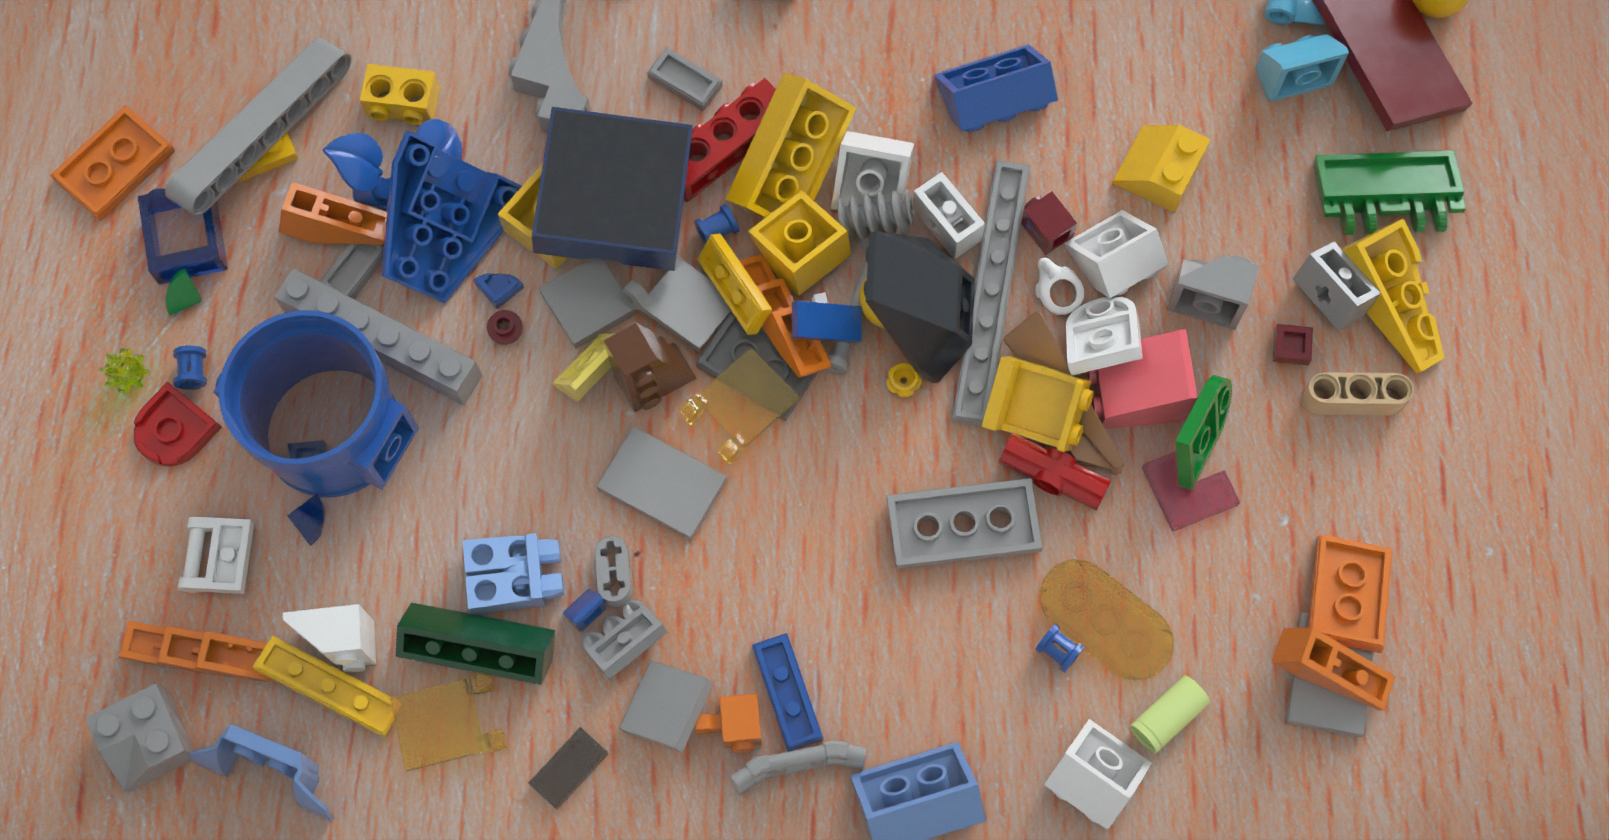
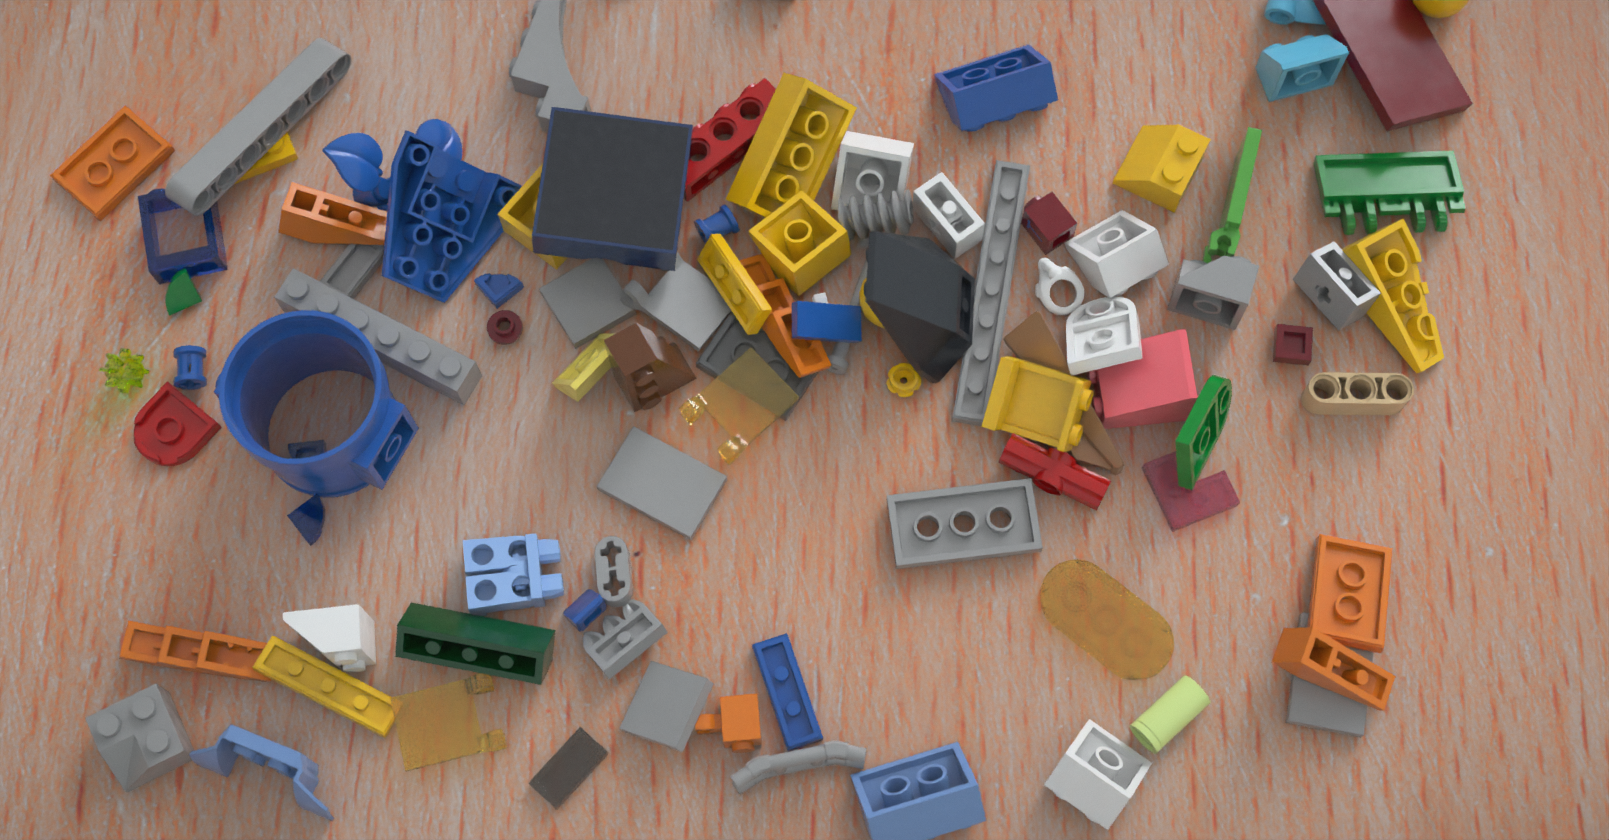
white plate [177,517,254,594] -> none
yellow brick [359,64,441,125] -> none
light grey tile [647,47,723,111] -> none
blue bush [1035,623,1085,673] -> none
none -> bright green tile [1202,127,1262,264]

